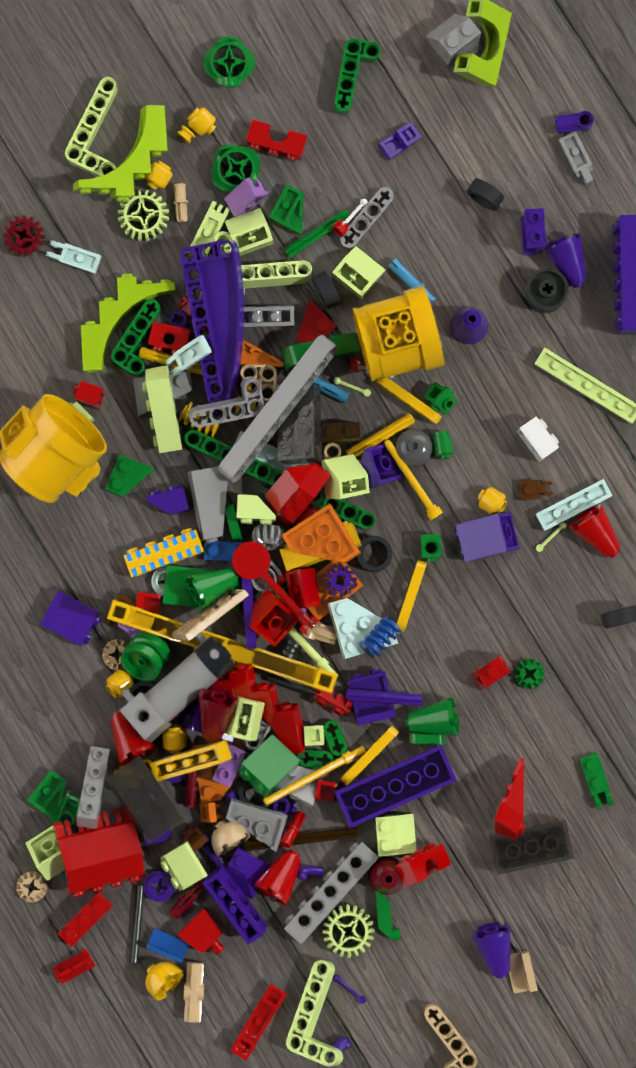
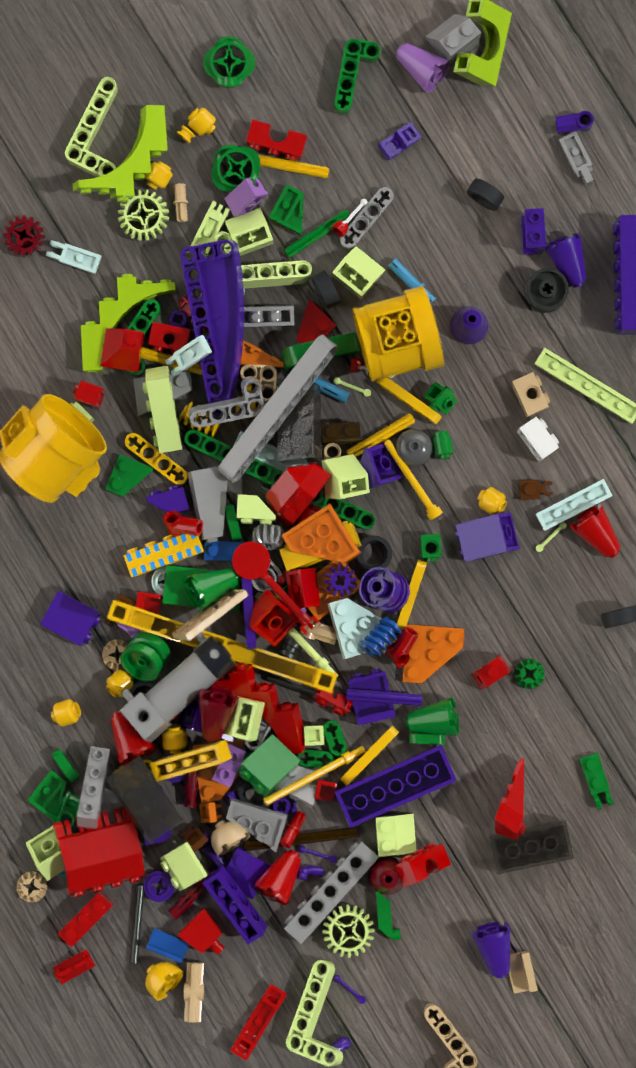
none -> yellow head [51,699,81,727]
none -> green beam [51,748,80,783]
none -> red slope [100,328,144,372]
none -> yellow beam [125,433,188,485]
none -> red piece [163,511,203,536]
none -> yellow axle [258,155,329,178]
none -> dark purple hinge [298,845,337,863]
none -> dark purple wheel [359,567,410,612]
none -> red piece [385,627,419,667]
none -> medium lavender cone [396,43,450,93]
none -> orange plate [402,624,464,683]
none -> tan brick [511,372,550,418]

